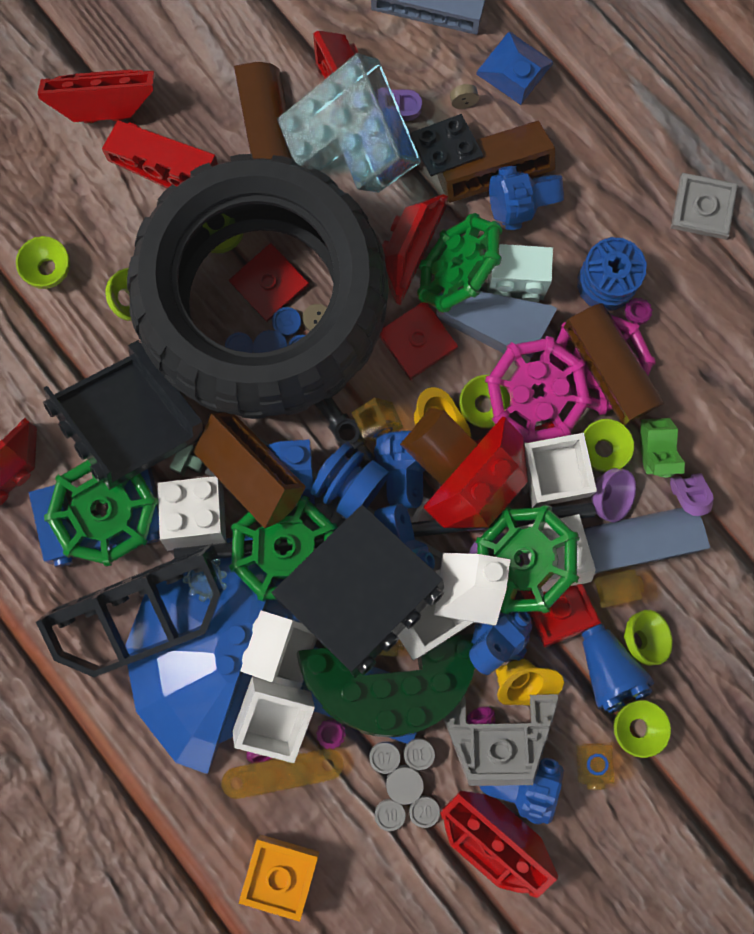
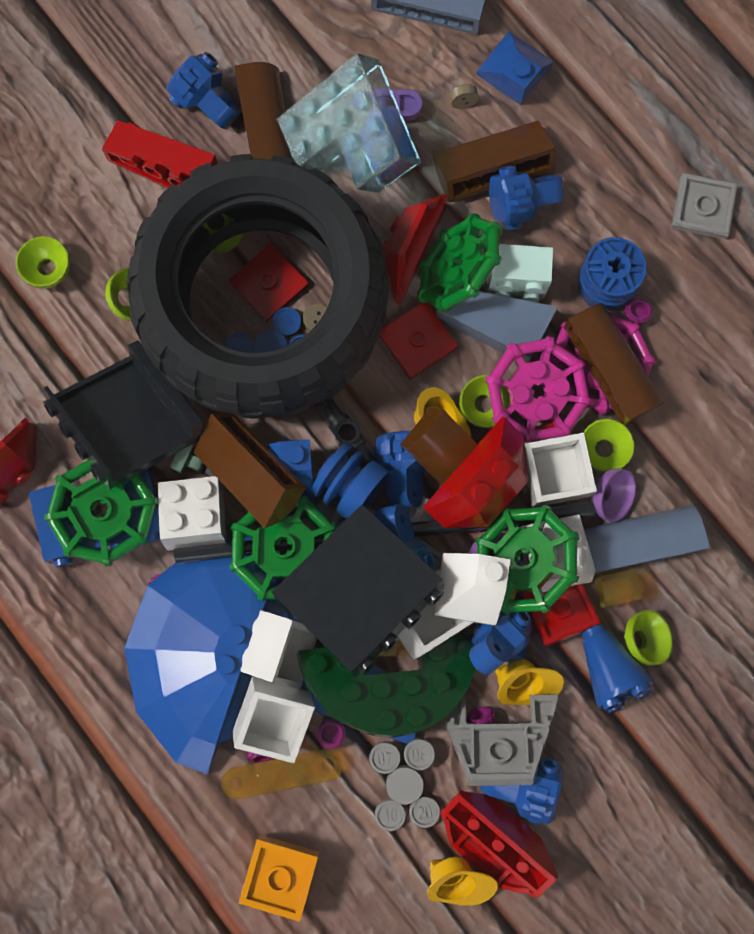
black plate [36,544,224,678] -> none
red wedge [37,69,155,123] -> none
clear light blue piece [183,559,227,602] -> none
red slope [313,31,360,108] -> none
clear yellow brick [352,397,403,441] -> none
black hinge [409,114,484,177] -> none
clear yellow brick [576,743,614,790] -> none
lime piece [613,700,671,758] -> none
bright green brick [640,418,685,478] -> none
medium lavender plate [670,473,714,516] -> none
none -> blue piece [167,52,242,130]
none -> yellow piece [427,856,498,906]

